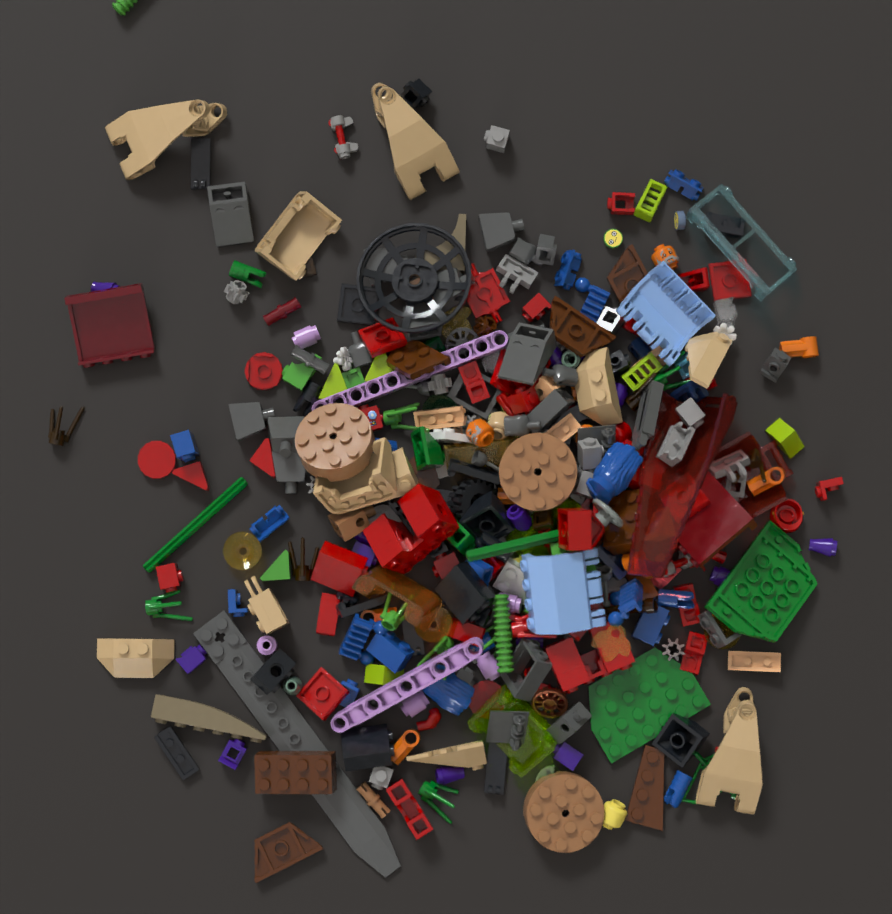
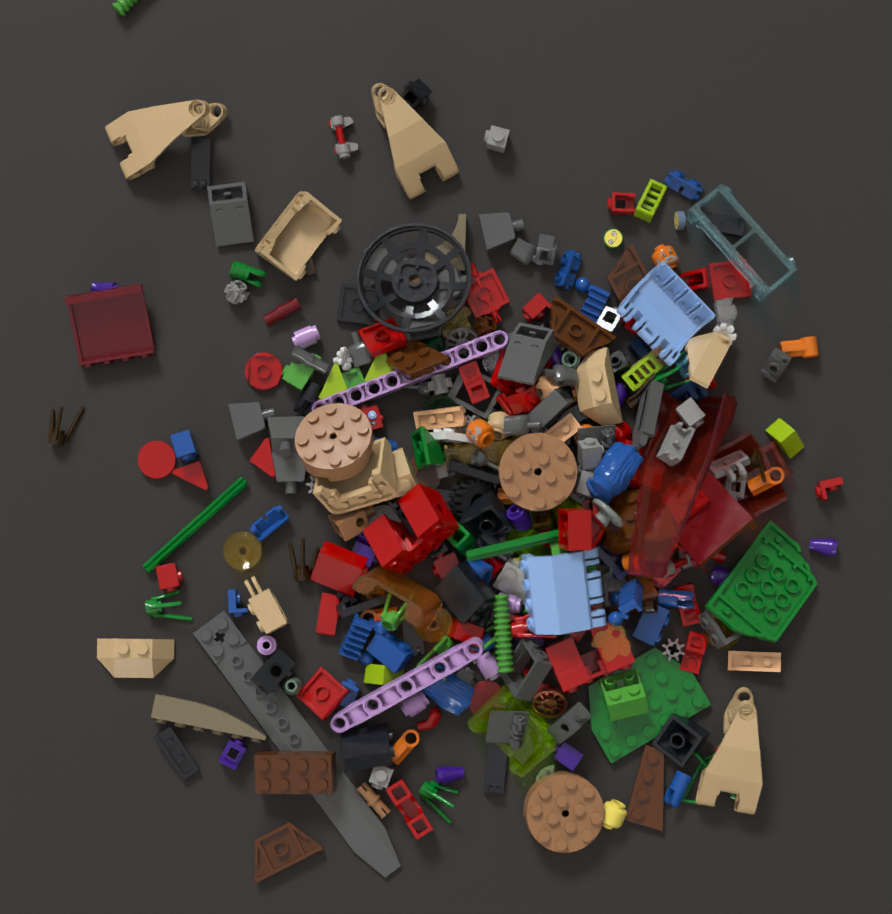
dark purple window [175,644,207,674] -> none
bright green slope [260,549,291,582] -> none
bright green plant [383,402,430,432] -> none
tan wedge [406,740,487,770] -> none
light grey hinge [496,254,539,294] -> none
red piece [770,498,804,533] -> none
none -> bright green slope [599,669,648,722]

